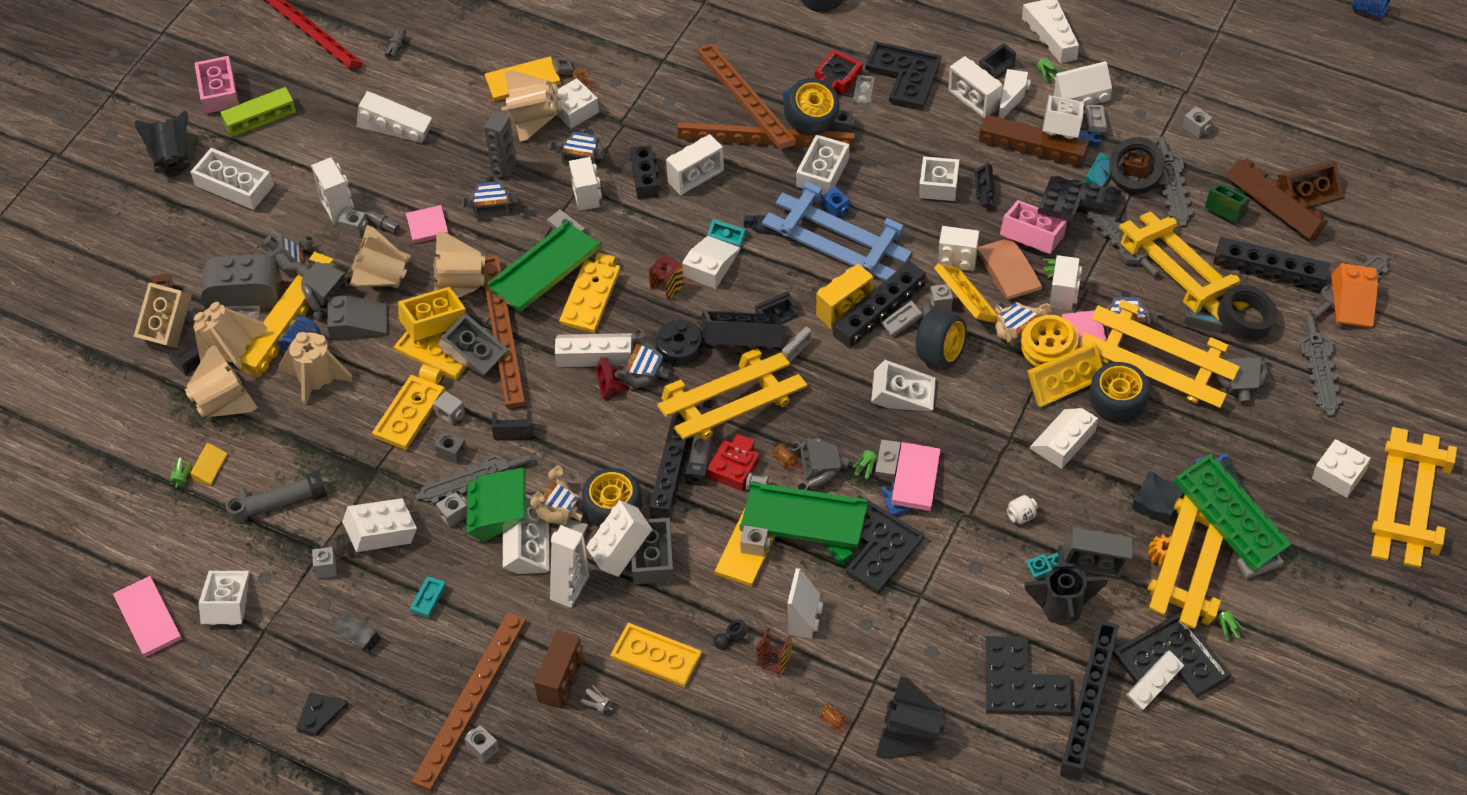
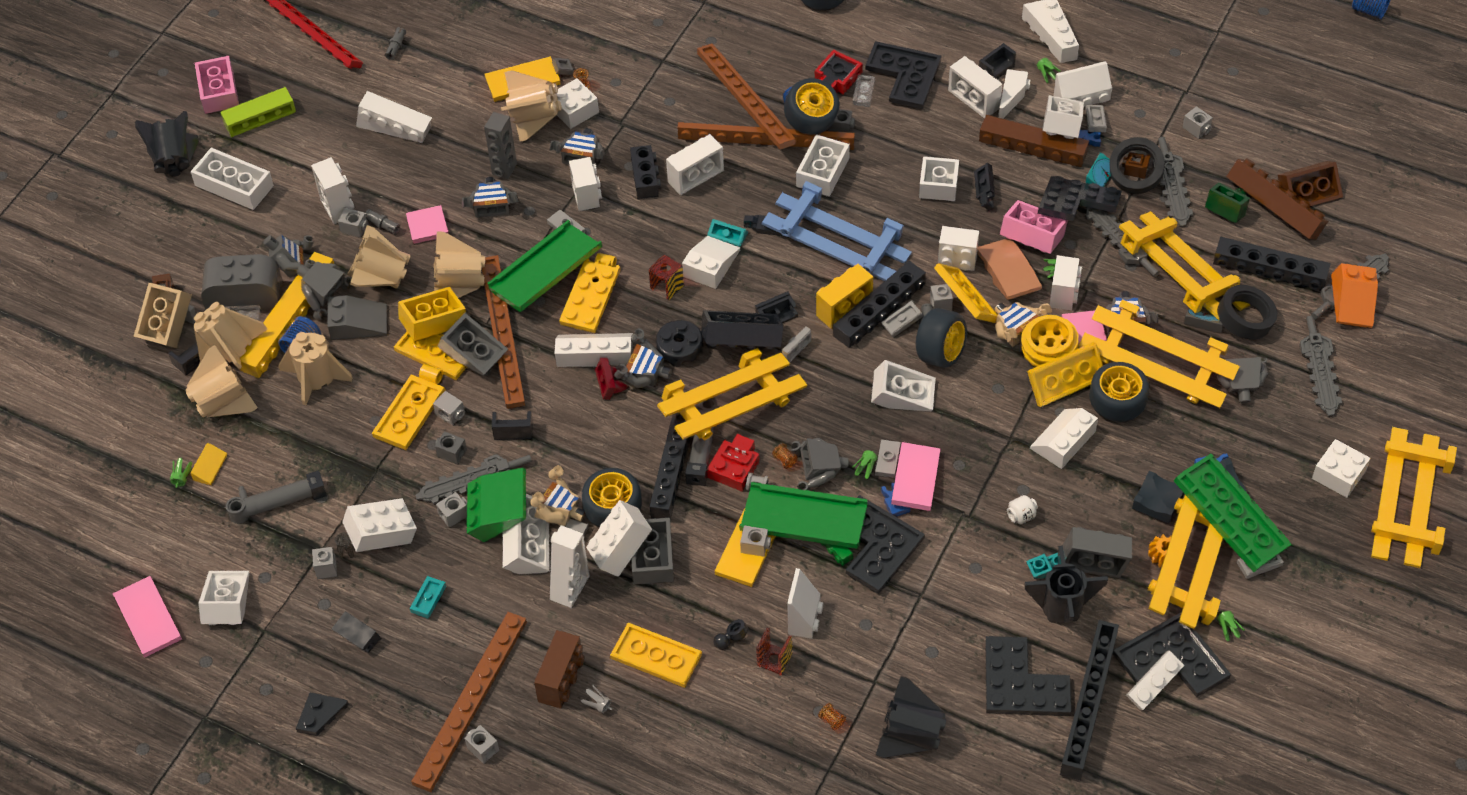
blue brick [822,187,850,218] -> none

